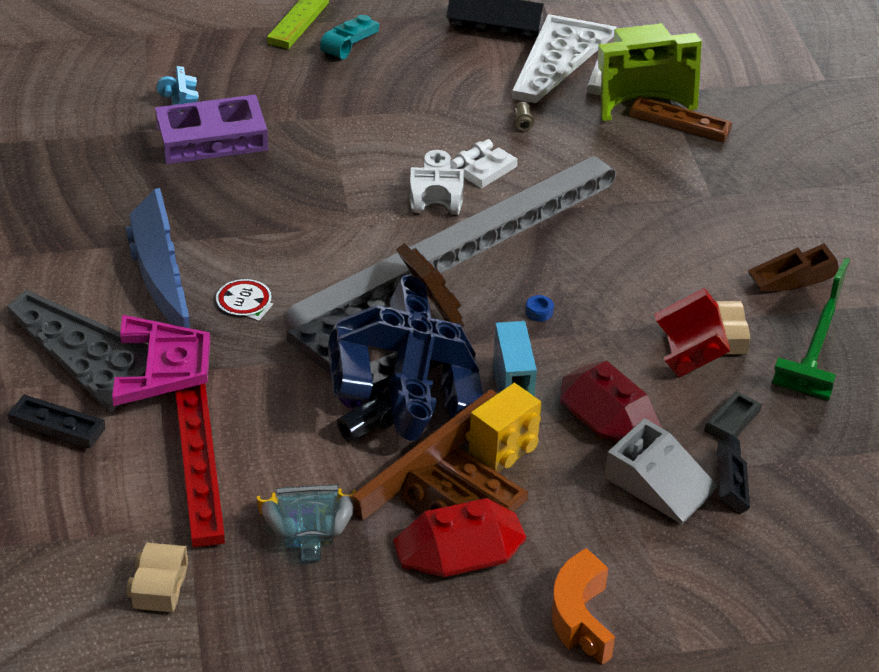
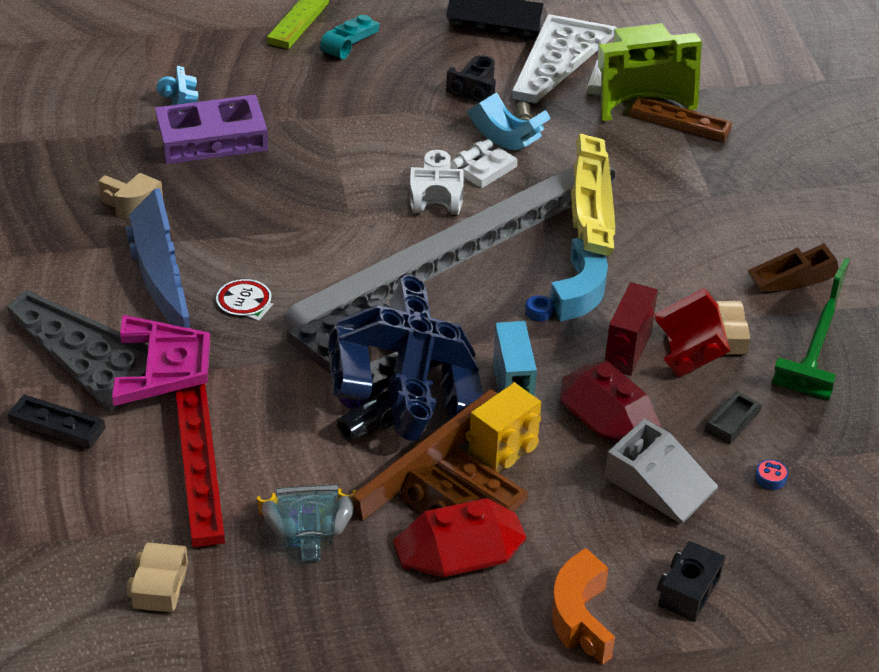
reddish brown plate [396,243,464,327] -> none
black hinge [717,434,750,514] -> none
none -> tan brick [98,173,163,219]
none -> black pin [446,55,496,102]
none -> medium azure arch [467,93,551,150]
none -> medium azure arch [550,238,608,322]
none -> light yellow piece [571,134,615,256]
none -> dark red brick [604,282,658,376]
none -> black brick [657,541,725,622]
none -> tile [755,459,788,490]

